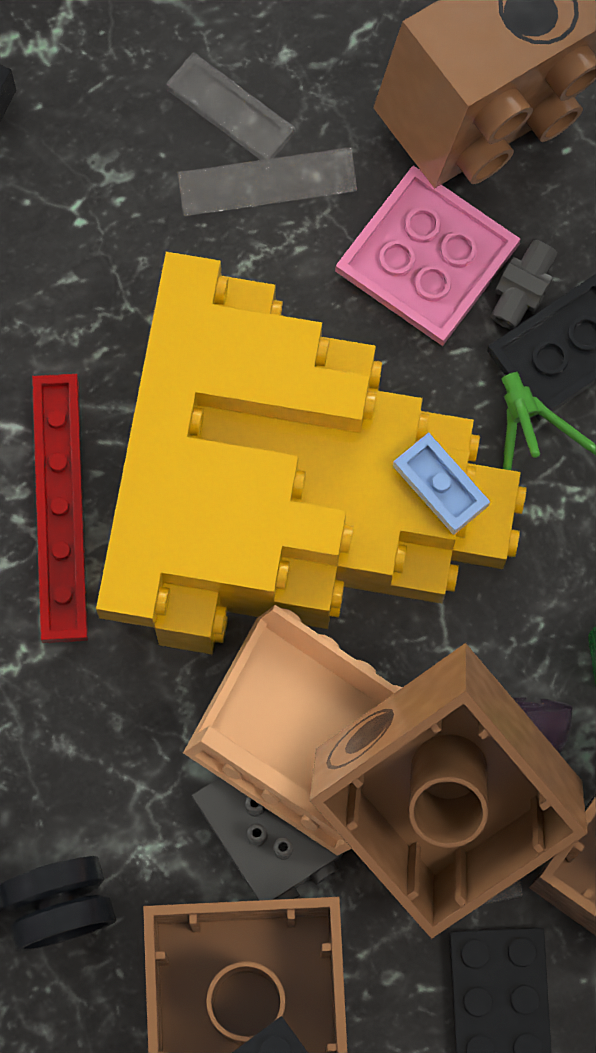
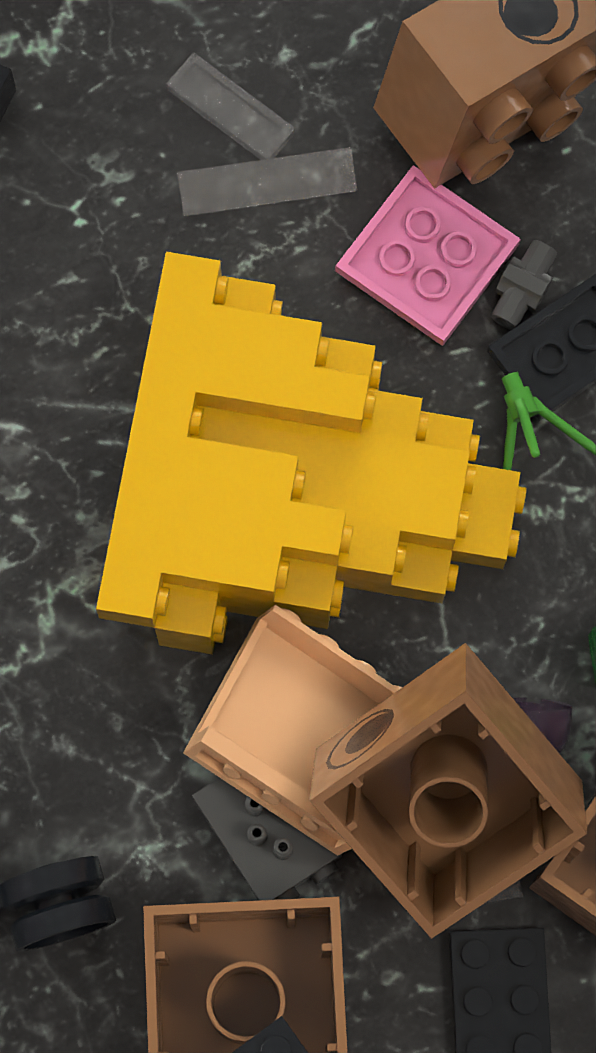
red plate [32,374,88,643] -> none
light blue plate [393,433,490,535] -> none

